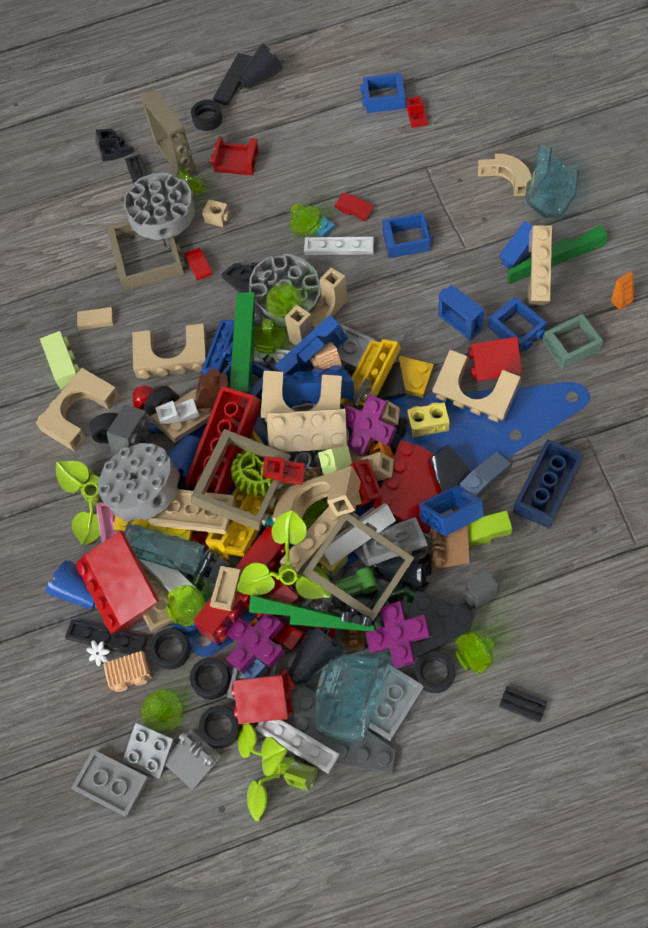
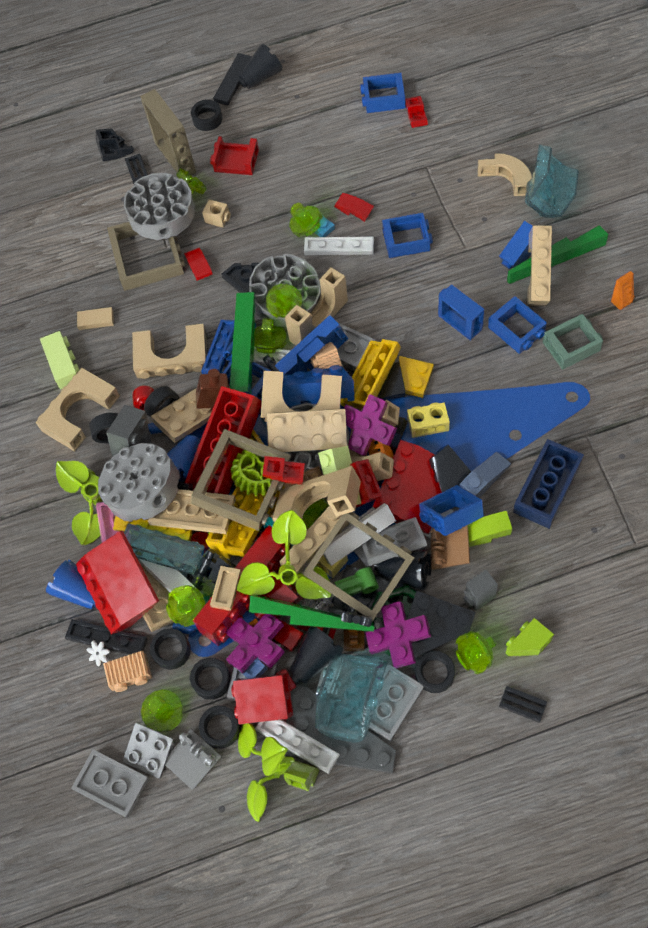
white slope [156,398,200,424] -> none
clear smoke plate [352,378,372,406] -> none
tan arch [432,350,522,423] -> none
red panel [468,337,522,381] -> none
none -> lime slope [506,618,554,656]

